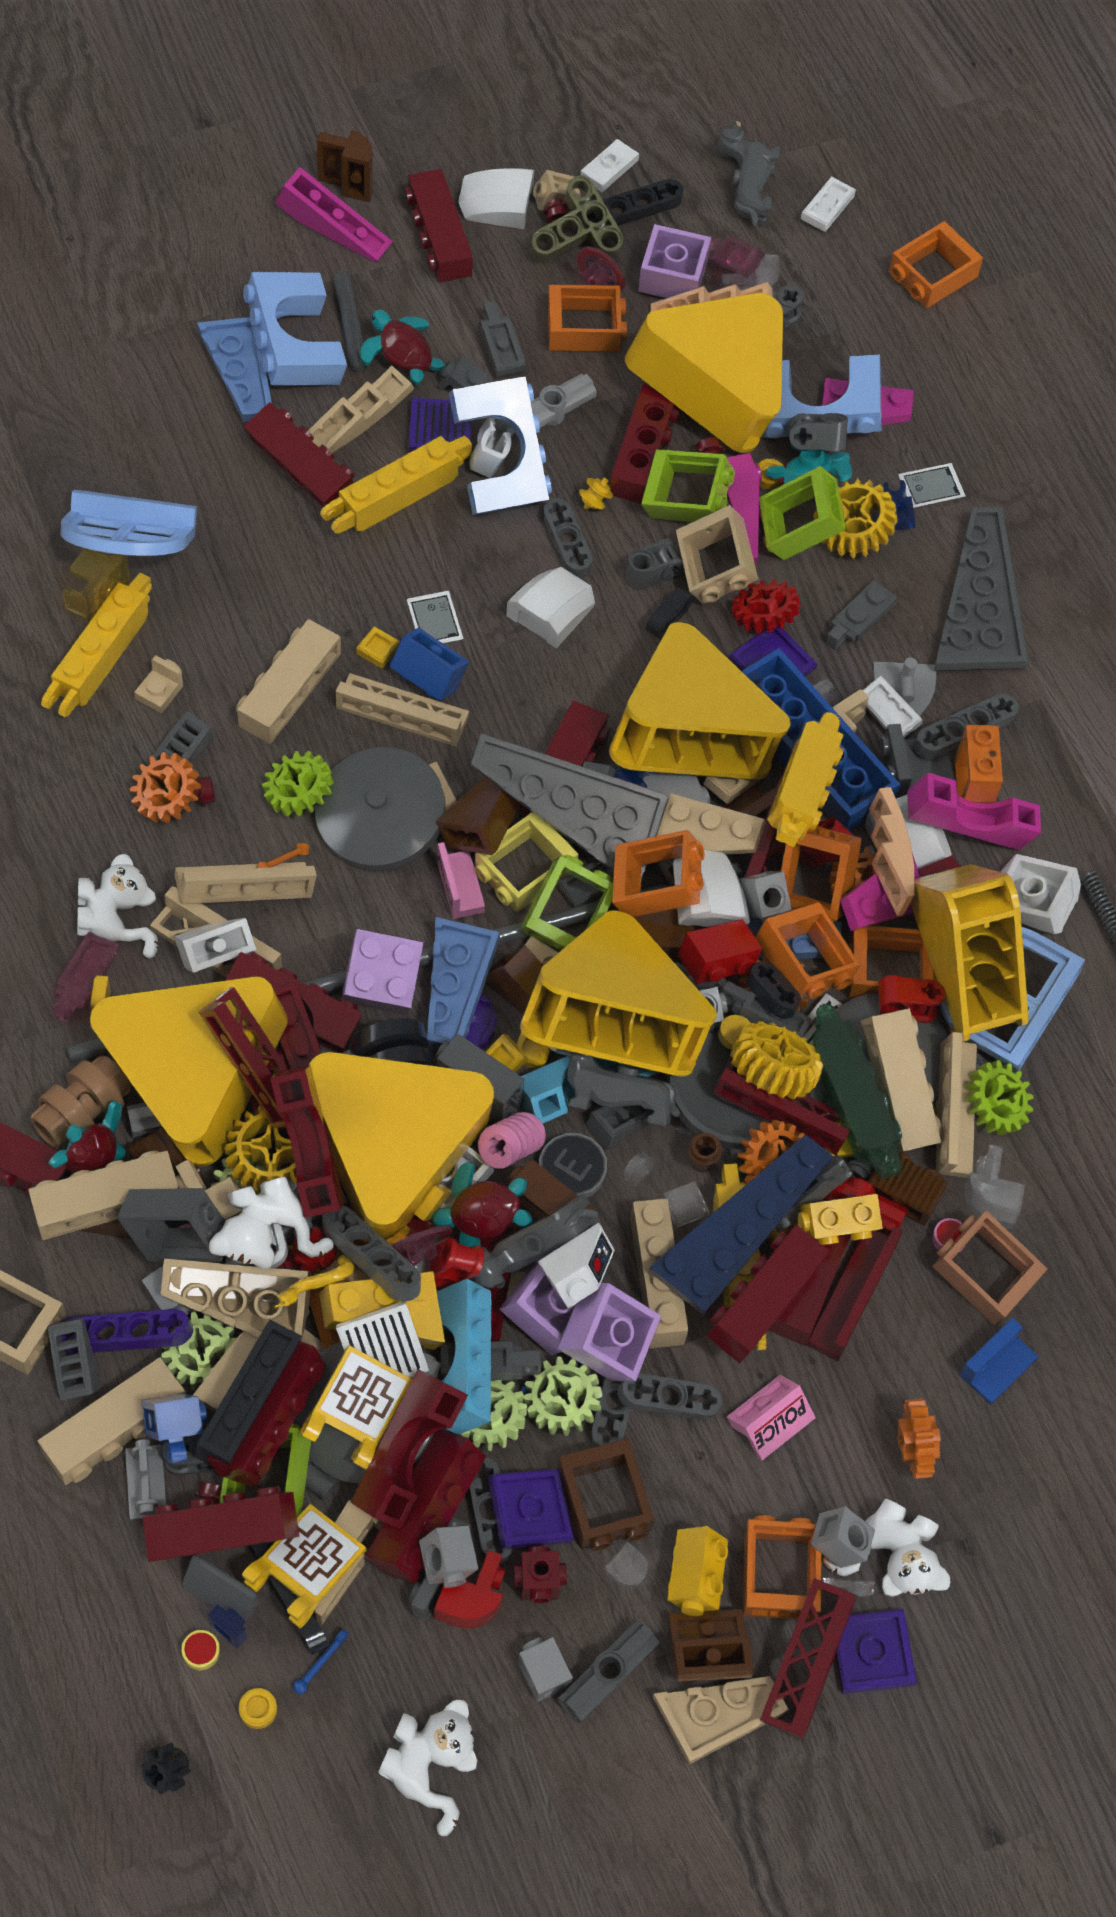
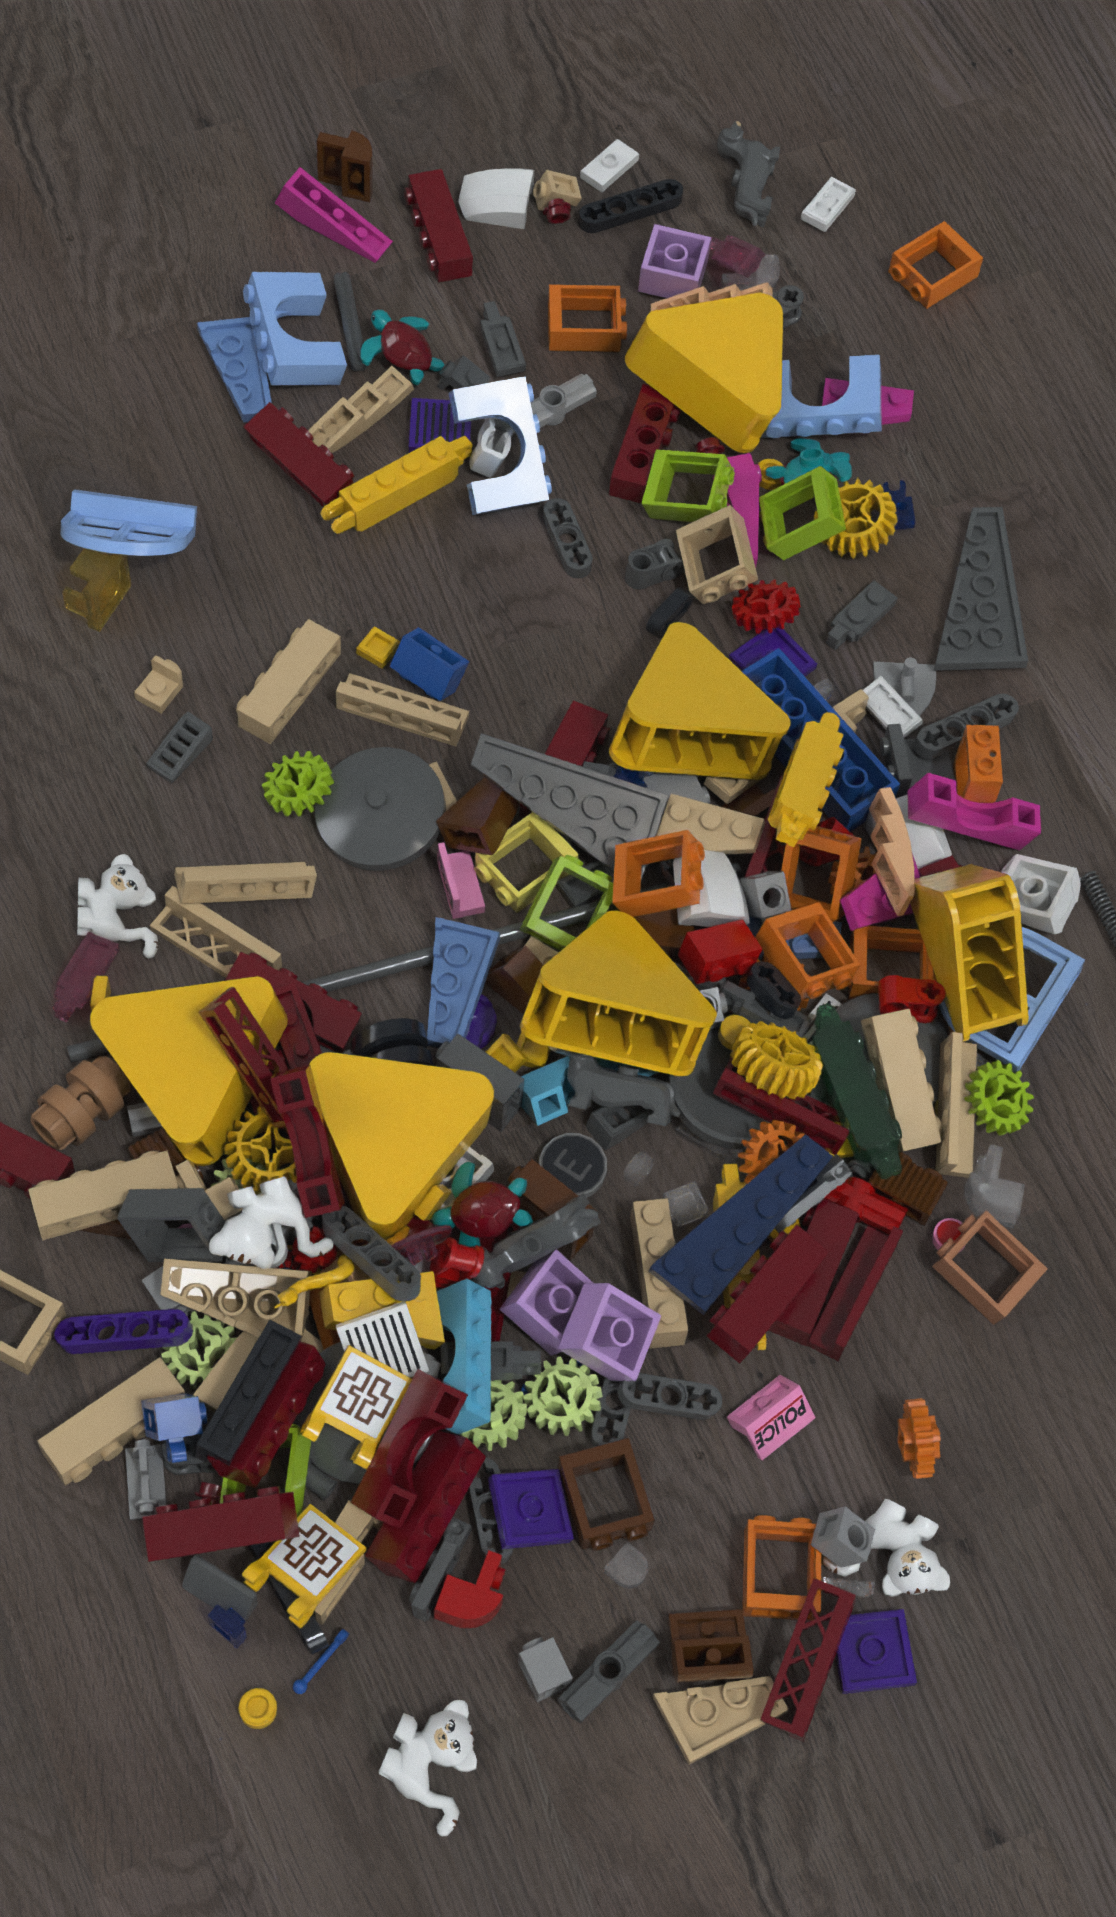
yellow hinge [41,573,152,717] -> none
dark grey slope [48,1318,102,1401] -> none
dark red animal [49,1100,126,1178] -> none
orange gear [130,752,201,824] -> none
black gear [141,1743,191,1795] -> none
white slope [174,917,256,973] -> none
red tile [182,1630,220,1671] -> none
dark red plate [193,775,215,807] -> none
orange hinge [256,843,309,868] -> none
lavender brick [341,929,424,1014] -> none
light grey sticker [407,591,464,643] -> none
light grey brick [419,1526,478,1588] -> none
bright pink piece [478,1112,546,1168] -> none
white slope [506,567,595,648] -> none
dark red brick [514,1546,567,1604] -> none
olive beam [530,175,623,263] -> none
white slope [538,1223,615,1309] -> none
clear pink piece [576,246,625,293] -> none
yellow wheel [579,477,613,510] -> none
yellow brick [667,1526,728,1616] -> none
reddish brown cone [688,1133,722,1173] -> none
dark grey piece [789,413,848,451] -> none
yellow brick [798,1194,883,1245] -> none
sticker [898,463,965,508] -> none
blue panel [959,1318,1039,1405] -> none

